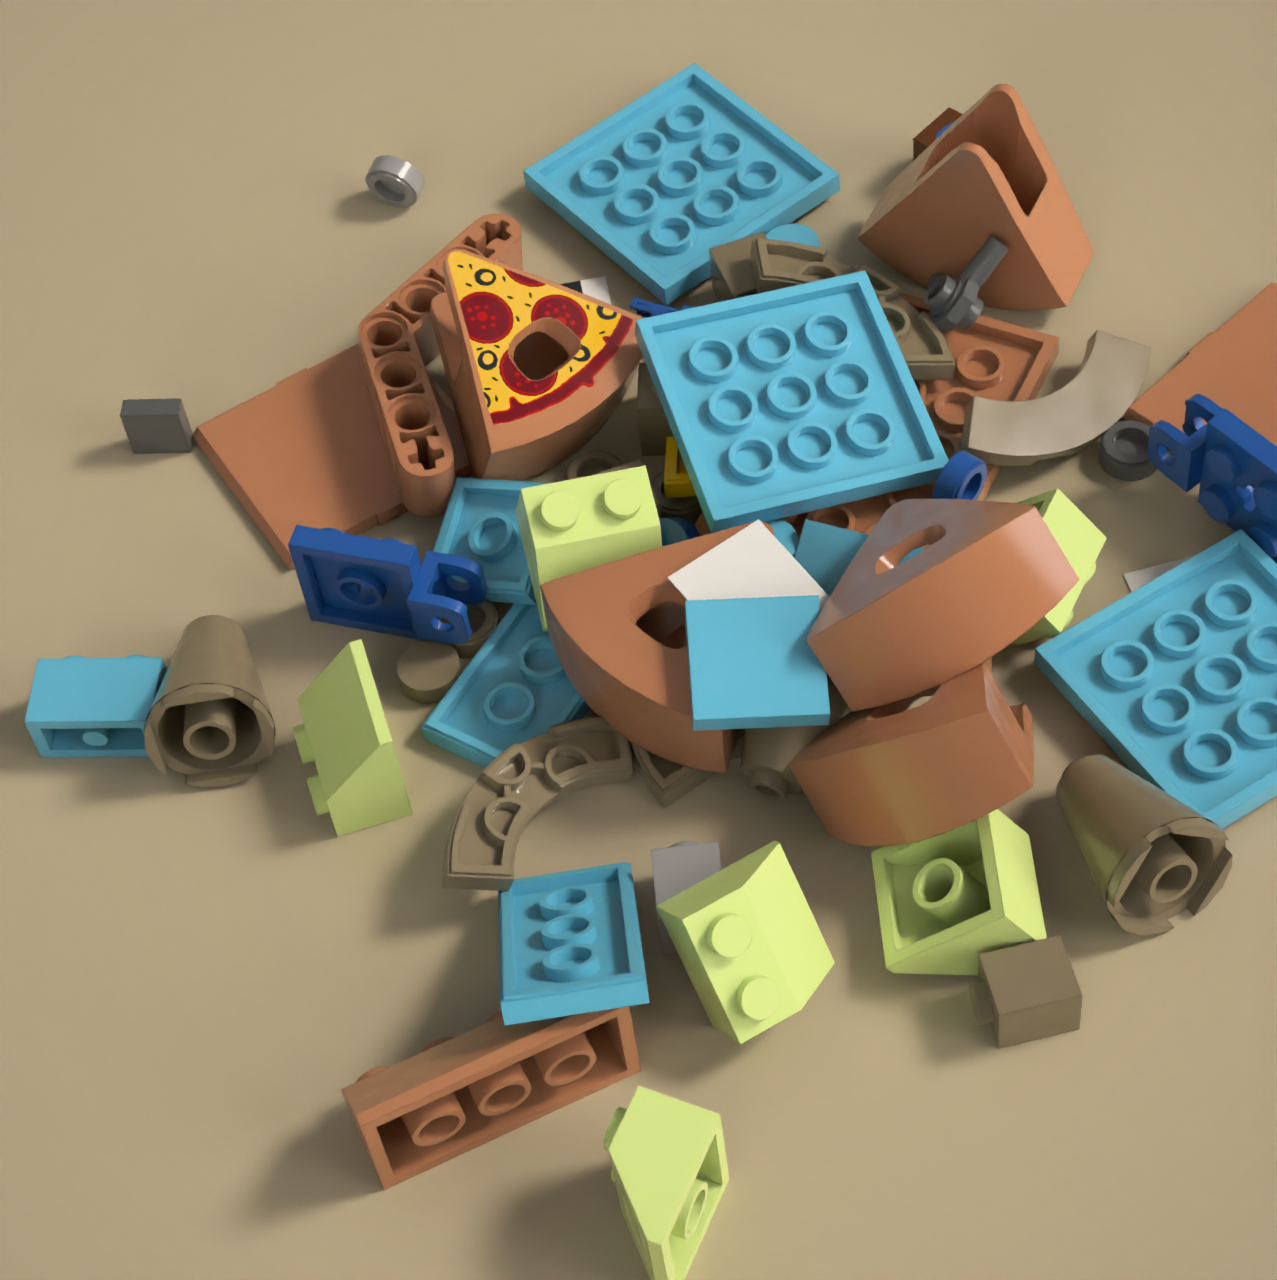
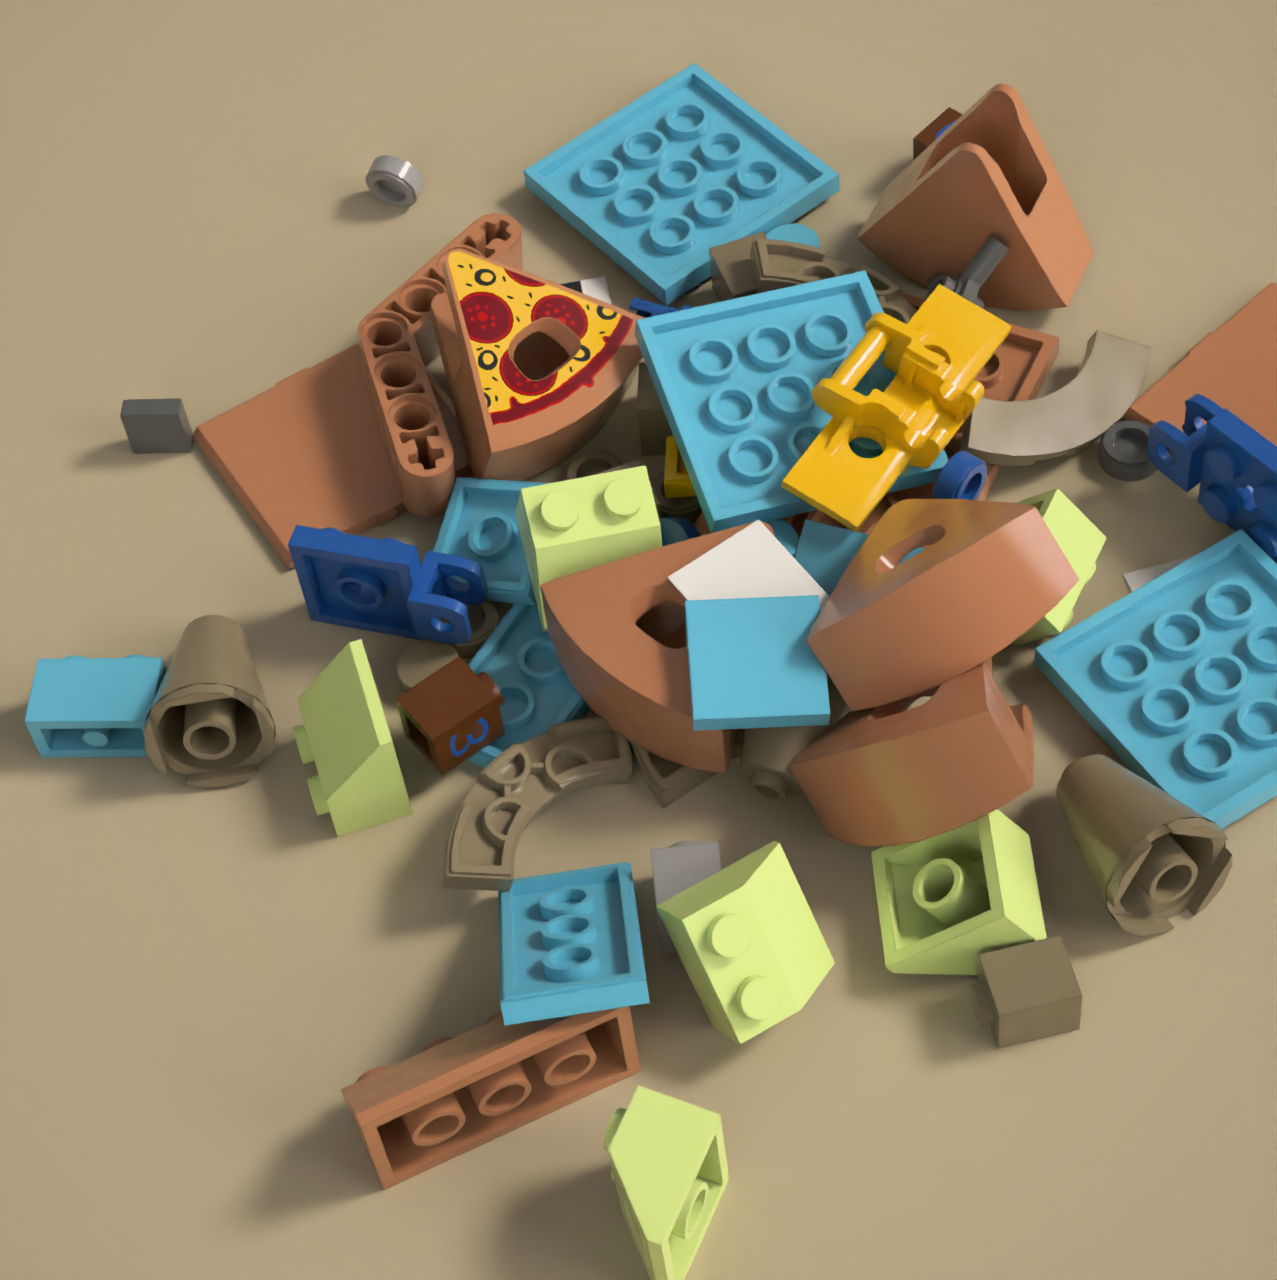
none -> reddish brown brick [395,656,505,776]
none -> yellow piece [781,284,1012,532]

